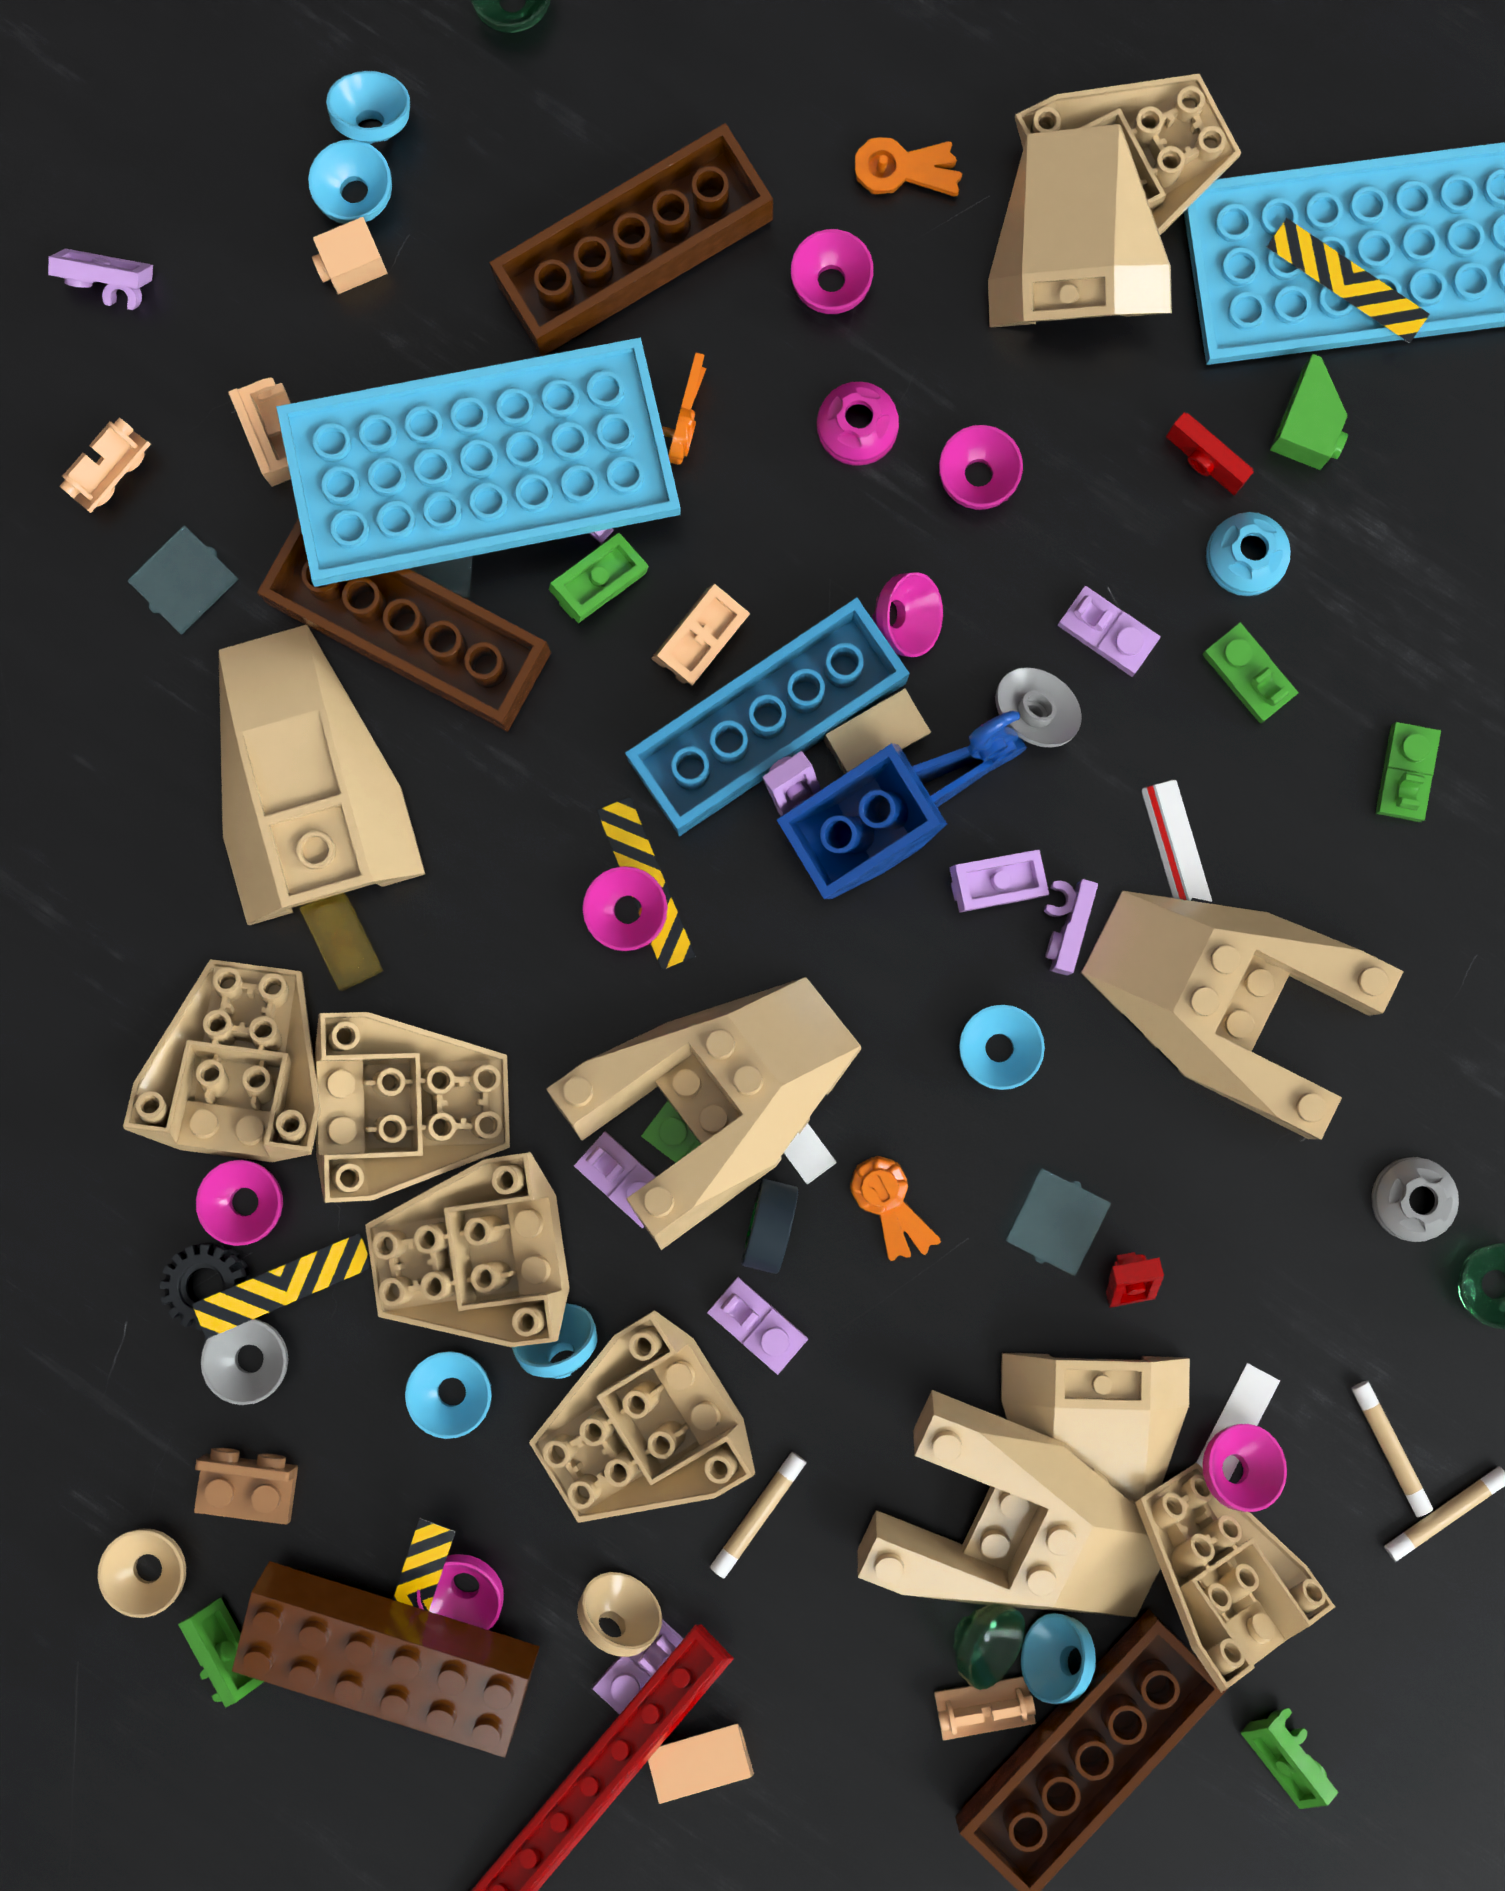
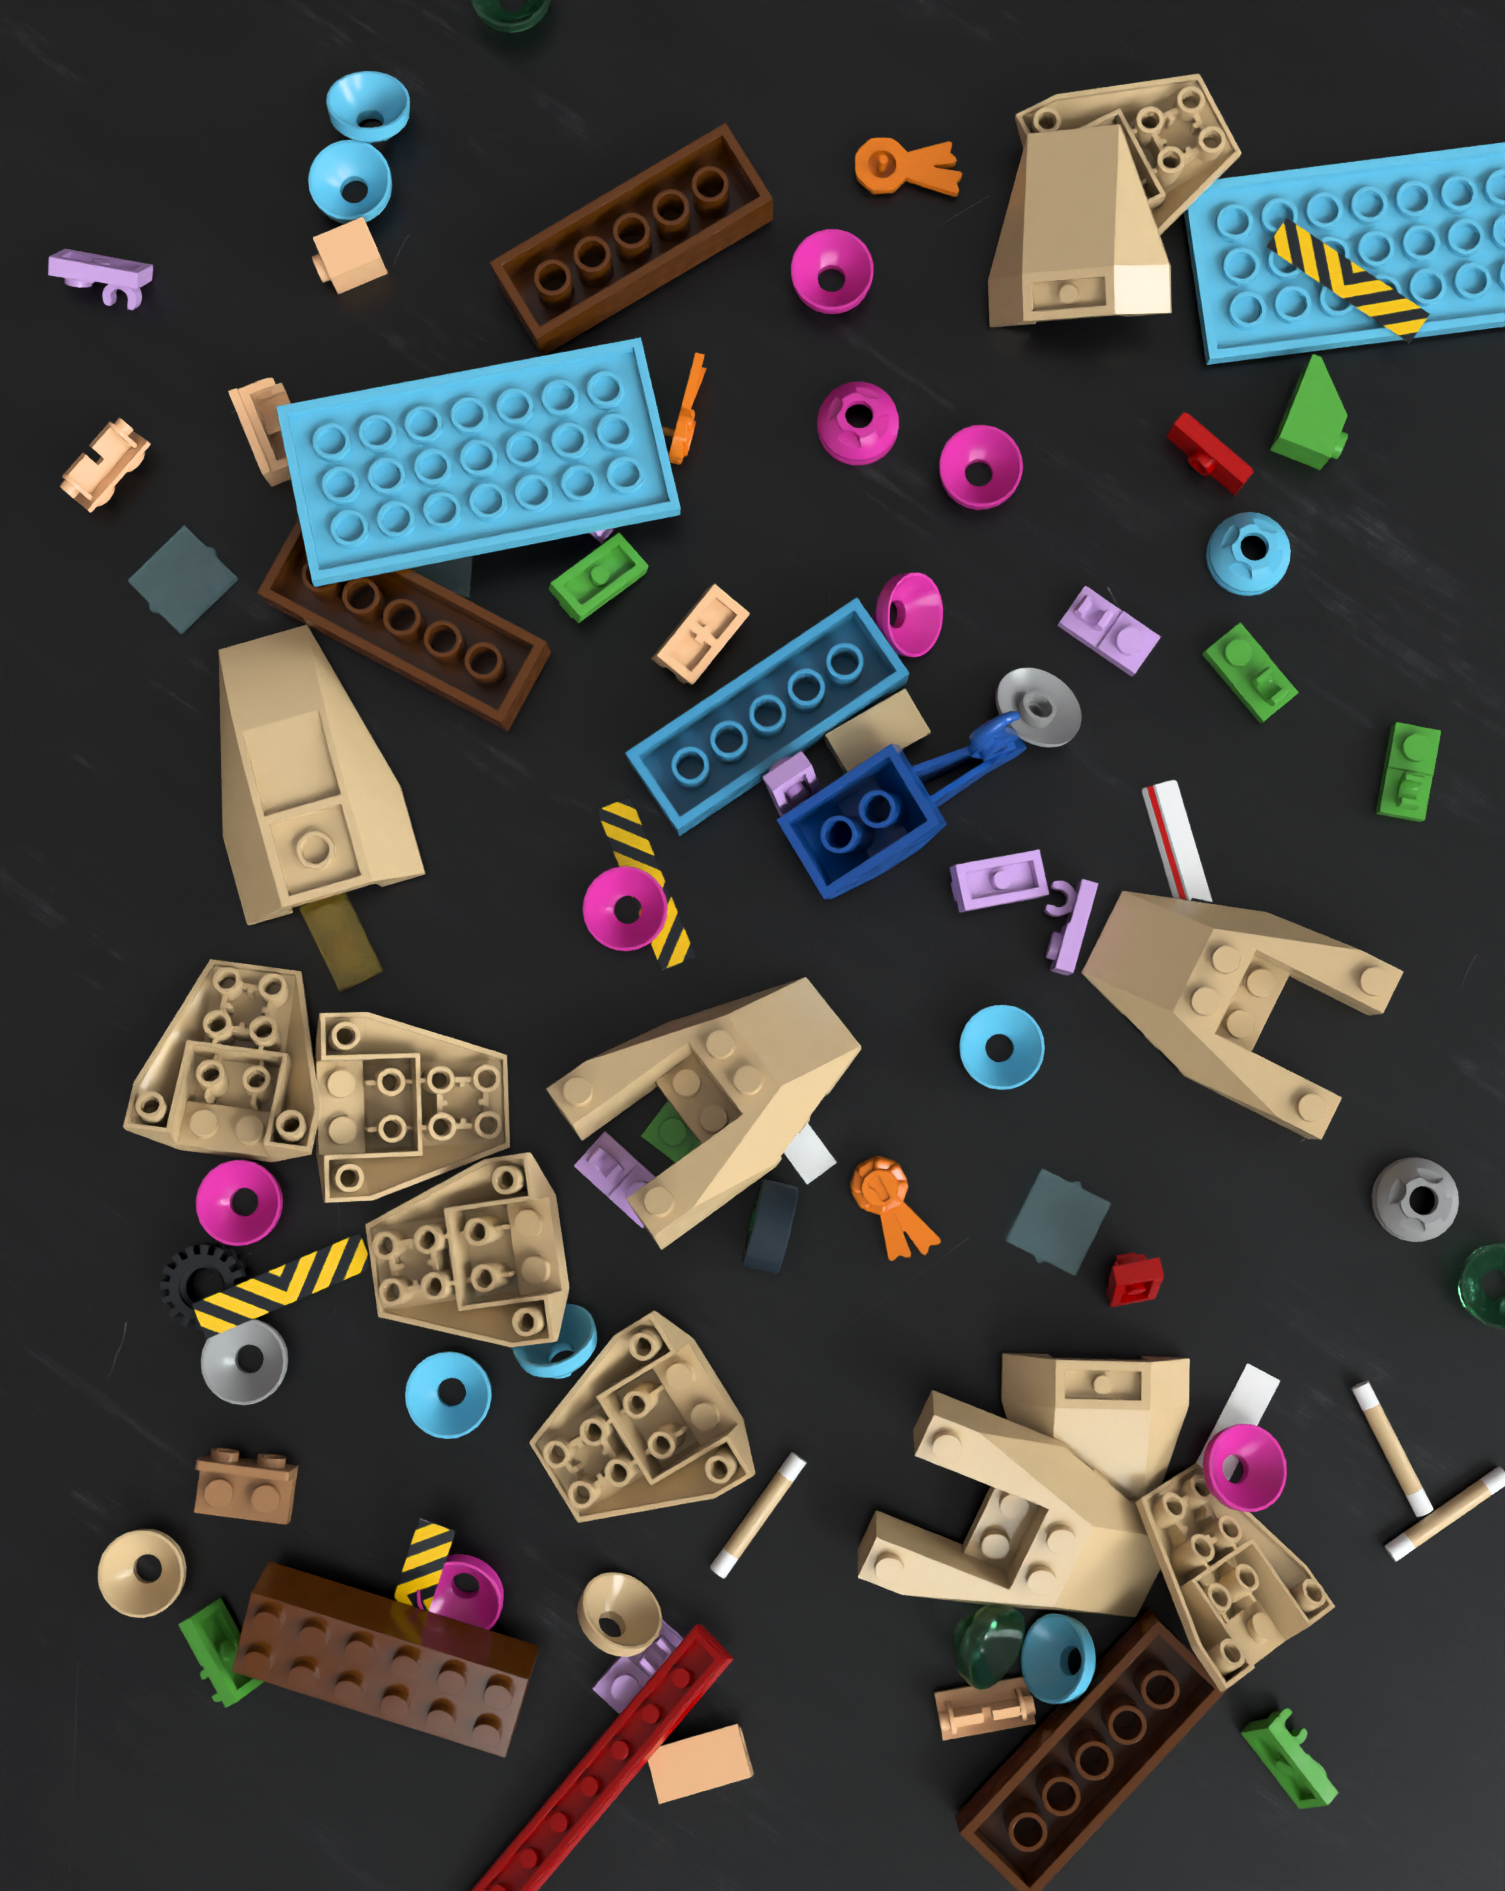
lavender plate [707,1277,808,1375] -> none

